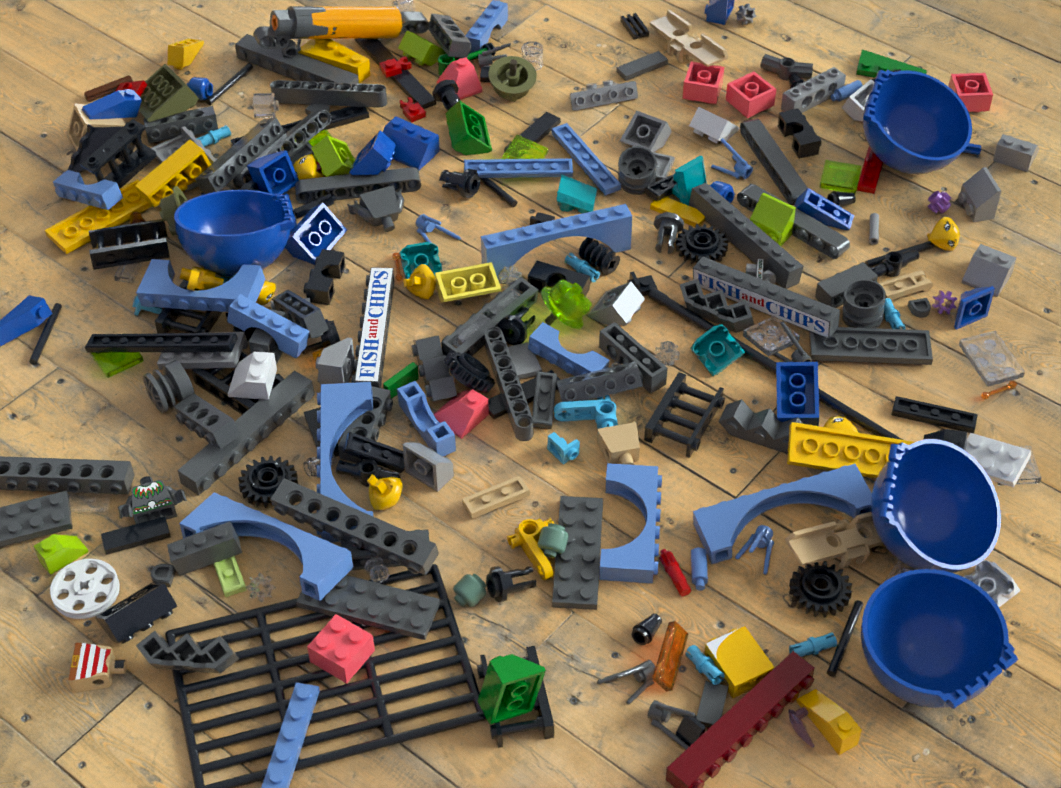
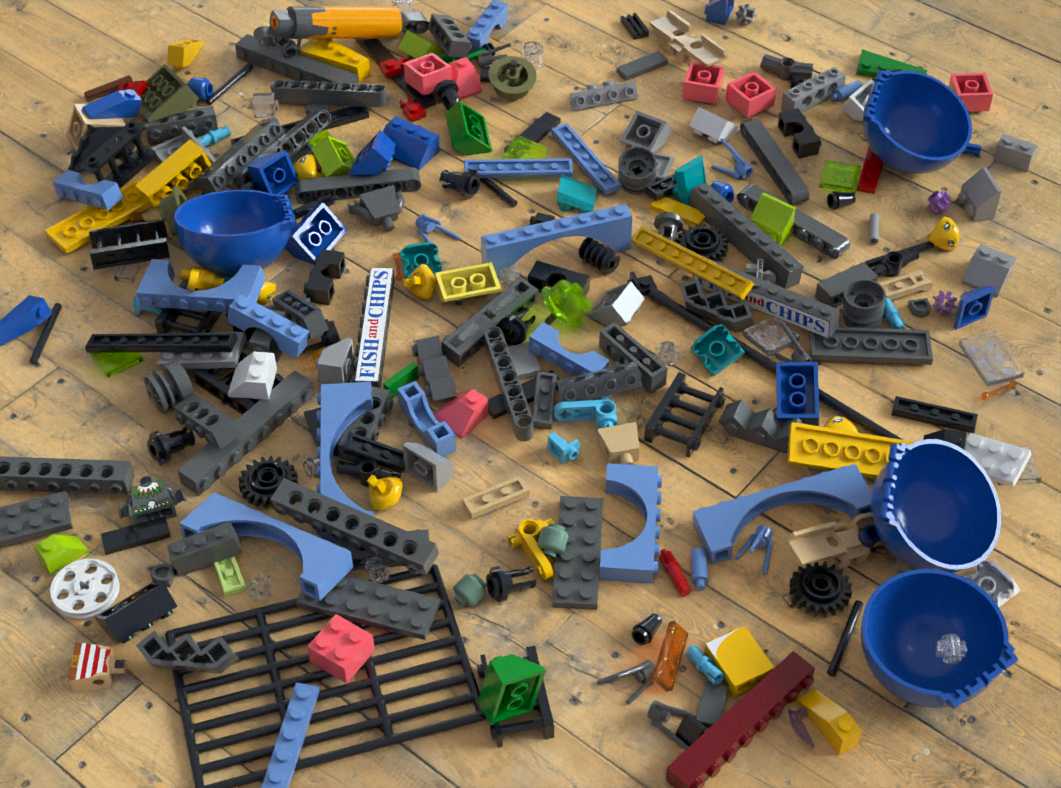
black gear [444,350,495,393] -> none
medium azure pin [564,253,600,282] -> none
medium azure pin [789,632,837,657] -> none
blue slope [794,188,854,231] -> none
none -> black piece [147,427,195,466]
none -> coral brick [404,53,452,95]
none -> yellow tile [631,226,754,300]
none -> dark blue bush [858,525,880,548]
none -> clear gear [935,634,967,664]

